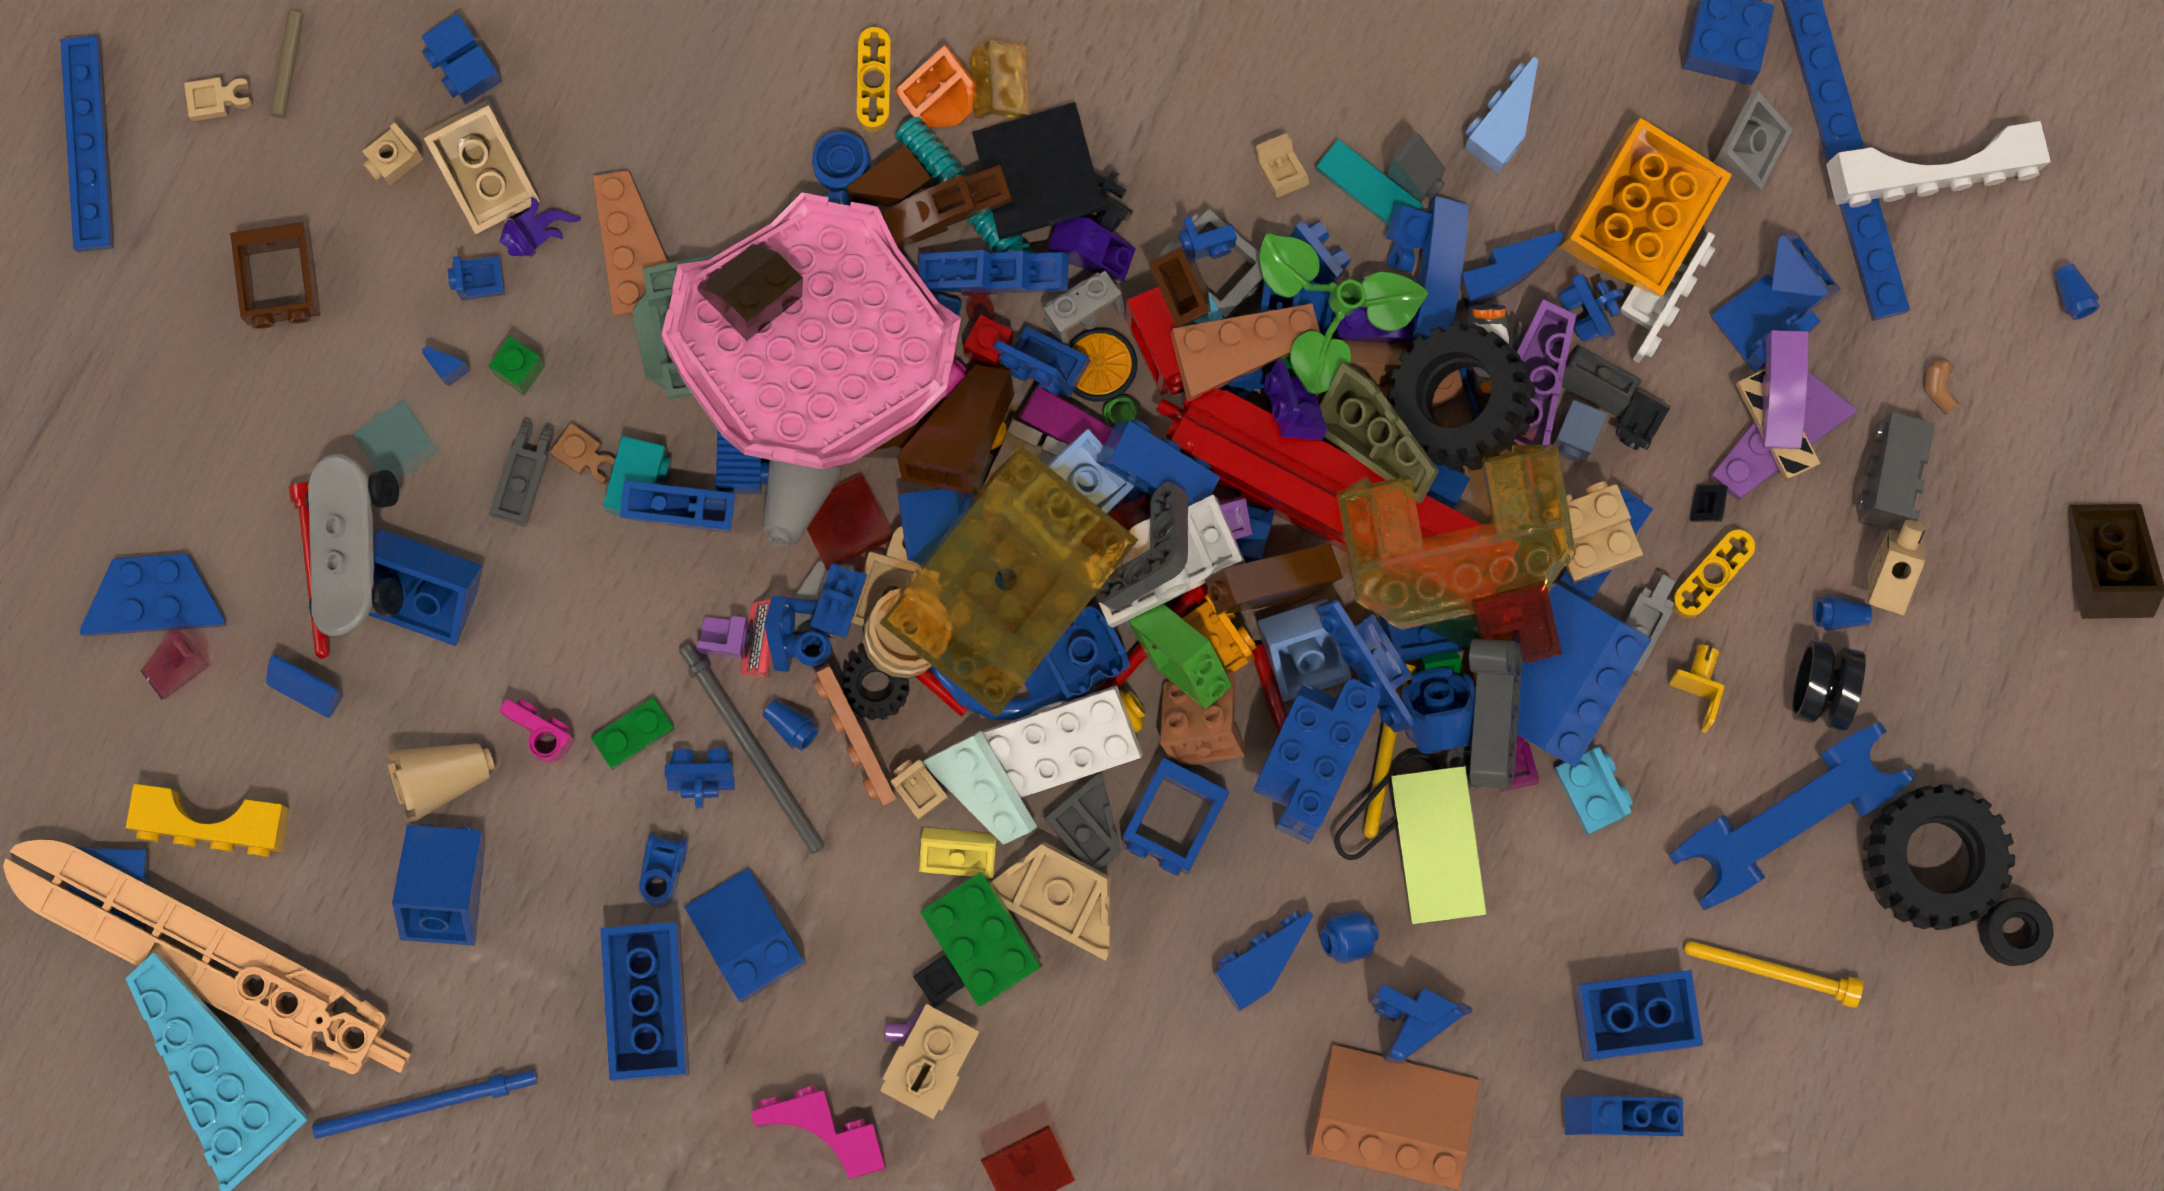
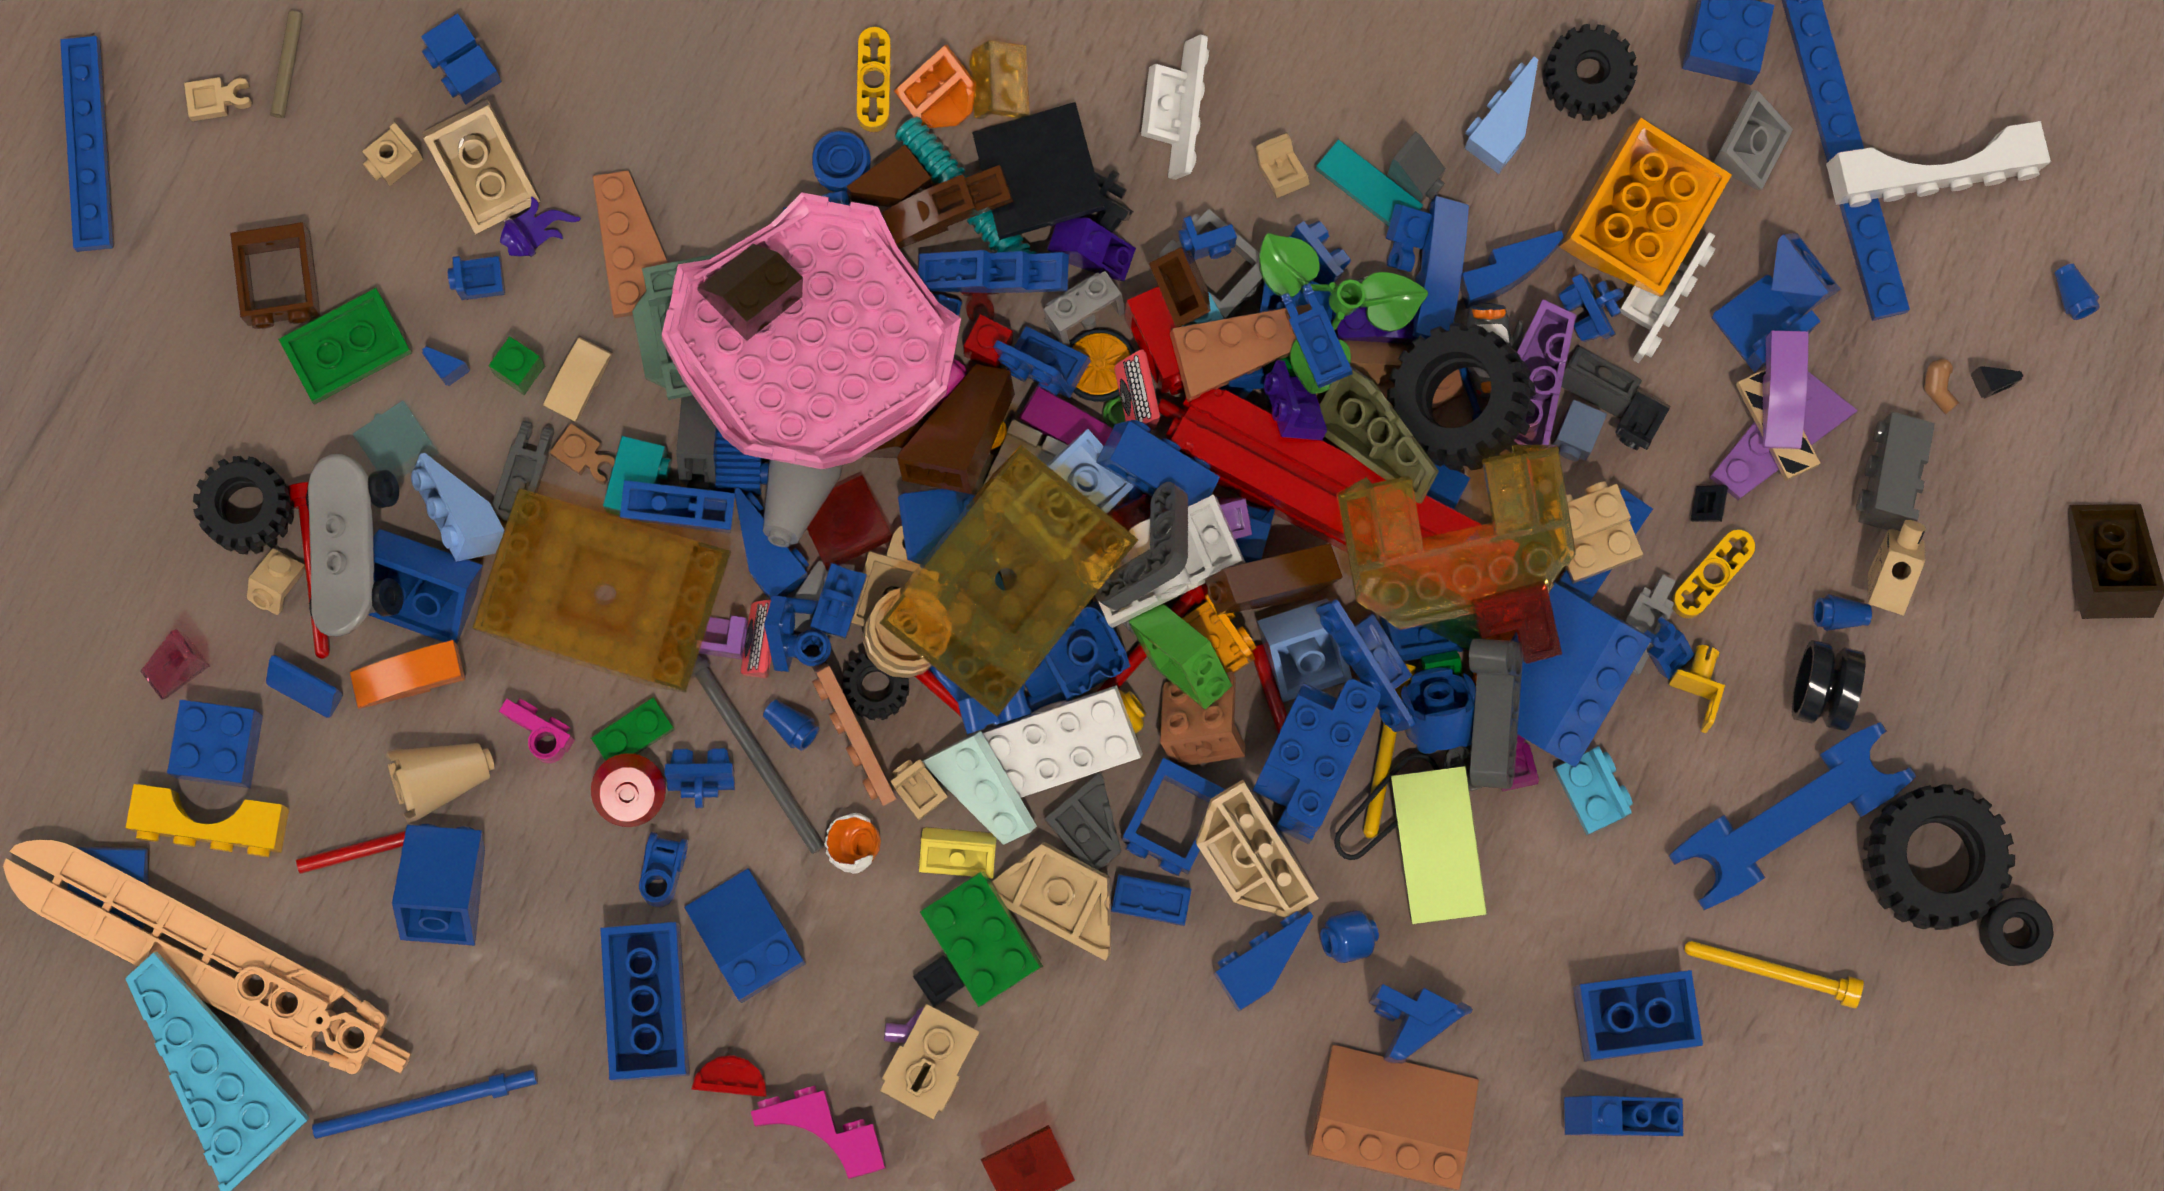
blue wing [80,554,227,636] -> none
none -> blue brick [167,700,263,789]
none -> black tyre [193,456,295,555]
none -> tan bracket [247,548,305,615]
none -> green plate [278,288,412,405]
none -> red bar [296,831,406,874]
none -> orange slope [350,640,465,709]
none -> light blue slope [411,453,505,562]
none -> clear yellow slope [472,488,731,693]
none -> tan slope [543,337,613,421]
none -> cone [591,753,666,827]
none -> dark grey slope [676,395,718,491]
none -> red plate [691,1055,767,1097]
none -> blue slope [734,487,809,600]
none -> orange hair [824,813,881,874]
none -> blue leg [957,685,1032,735]
none -> blue plate [1111,874,1192,926]
none -> slope [1114,350,1160,430]
none -> white bracket [1141,34,1209,180]
none -> tan wedge [1196,780,1319,918]
none -> blue hinge [1281,283,1353,388]
none -> black tyre [1543,24,1638,121]
none -> blue plate [1644,617,1695,680]
none -> black slope [1971,366,2023,399]

